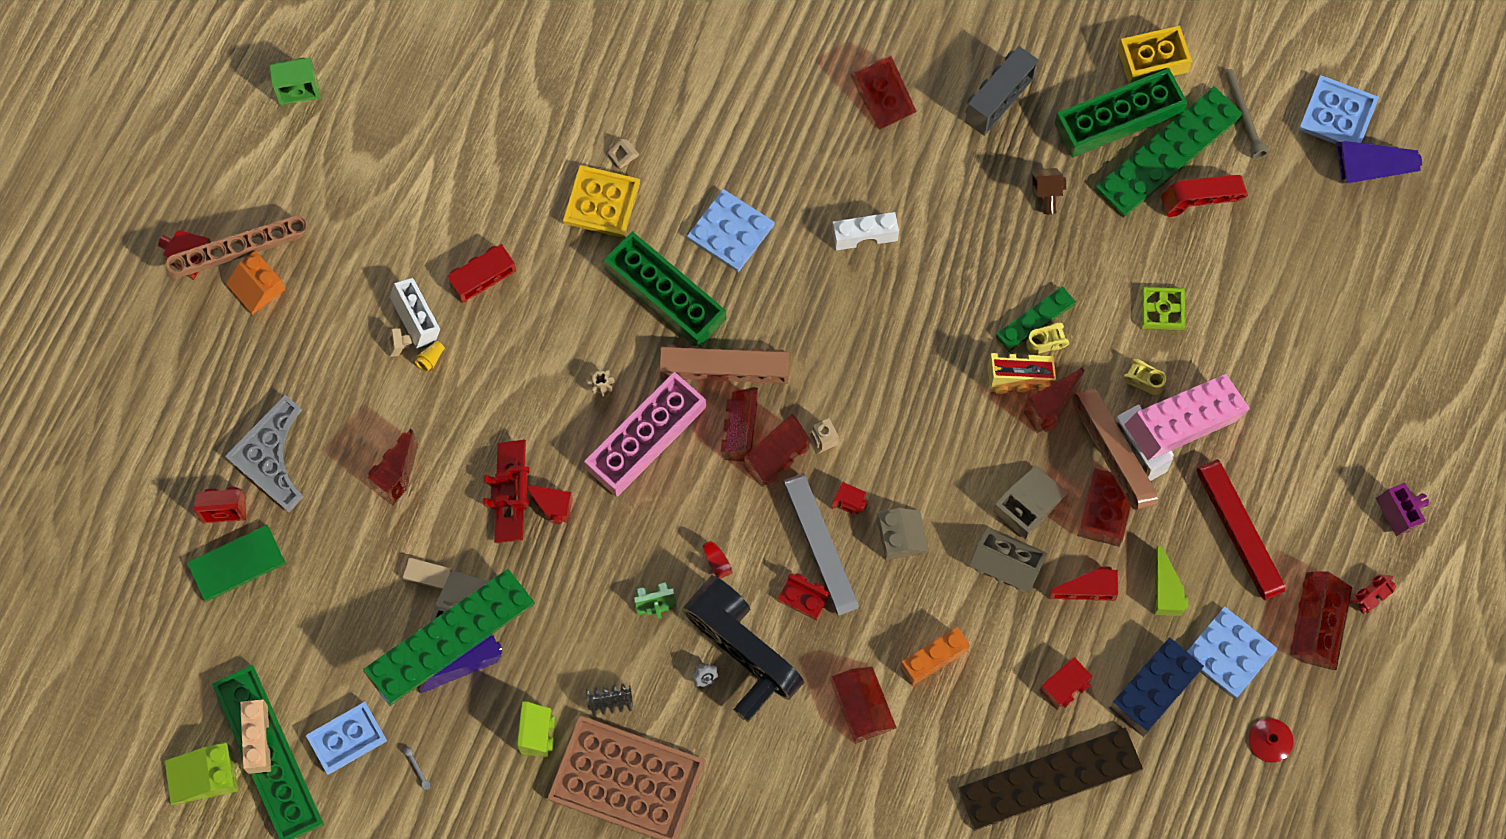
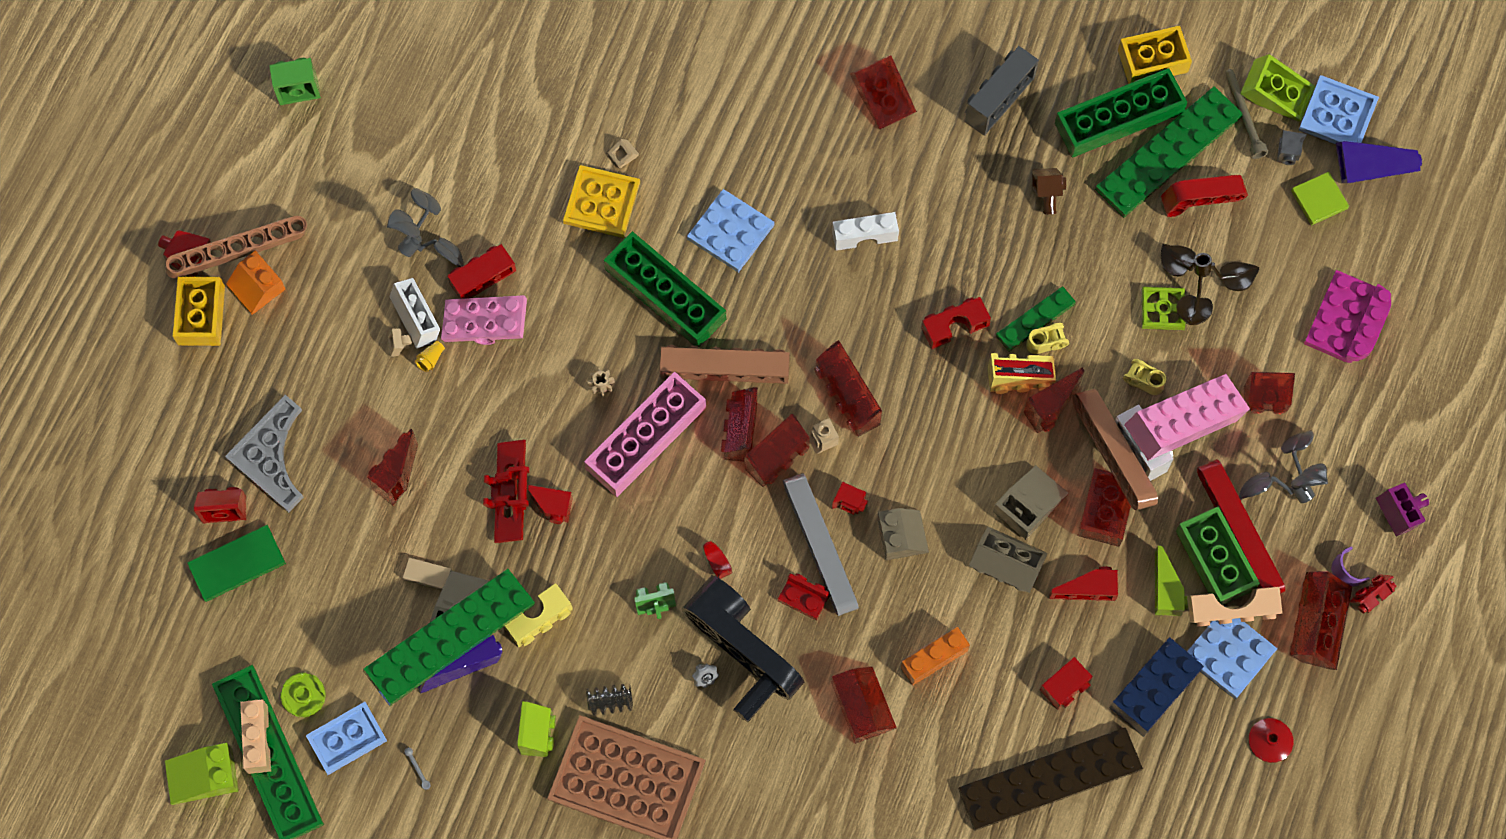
none -> yellow brick [173,277,225,346]
none -> lime tile [280,673,326,718]
none -> dark grey plant [387,188,463,268]
none -> bright pink plate [441,295,527,345]
none -> light yellow arch [504,583,572,647]
none -> clear red slope [814,340,882,437]
none -> red arch [921,297,991,349]
none -> dark brown plant [1161,244,1259,325]
none -> bright green brick [1176,506,1260,605]
none -> light nougat arch [1187,587,1283,627]
none -> dark grey plant [1239,430,1328,503]
none -> lime slope [1240,54,1316,122]
none -> clear red slope [1244,372,1295,414]
none -> flat silver window [1277,130,1307,165]
none -> lime tile [1291,172,1349,226]
none -> dark pink plate [1304,270,1391,363]
none -> medium lavender helmet [1331,547,1370,587]

